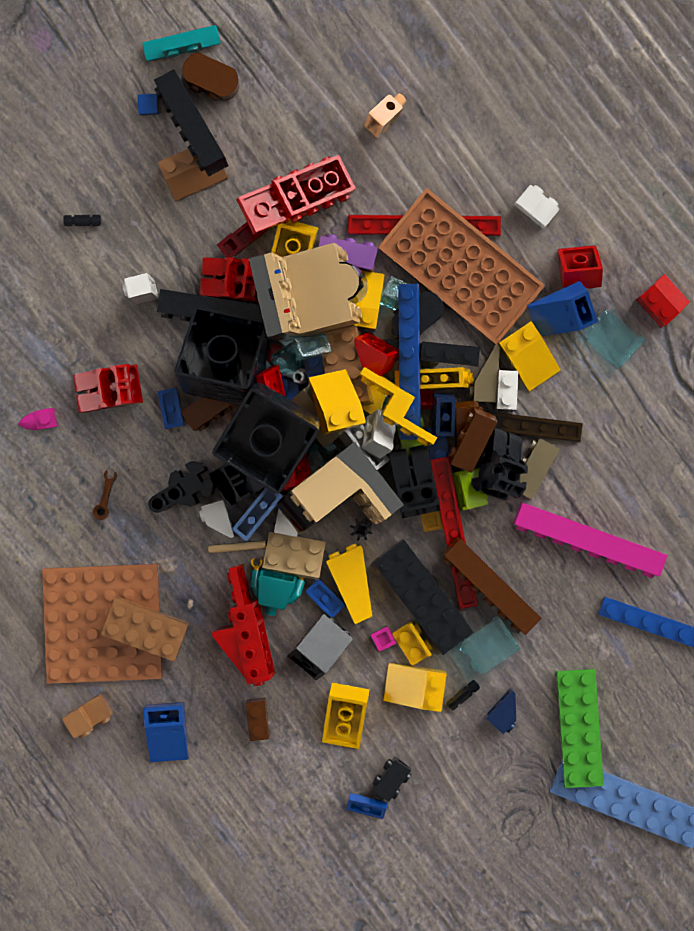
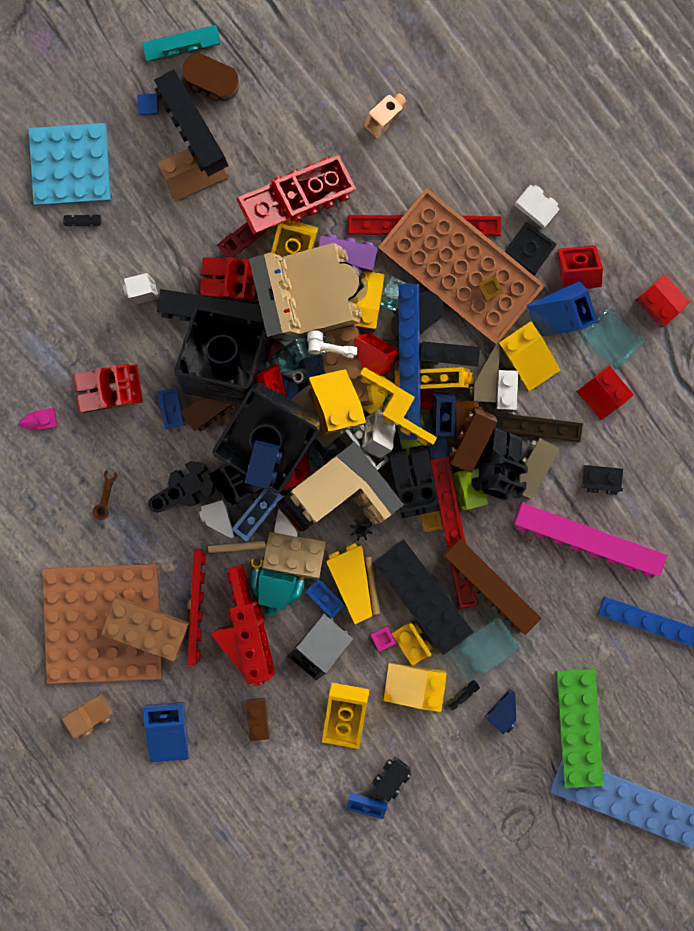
none -> medium azure plate [29,123,111,206]
none -> red plate [187,549,206,666]
none -> dark blue brick [245,440,282,489]
none -> white brick [307,331,357,358]
none -> tan bar [365,557,380,614]
none -> pearl gold plate [477,275,504,302]
none -> black tile [505,222,557,275]
none -> red slope [576,365,634,420]
none -> black bracket [582,465,623,495]

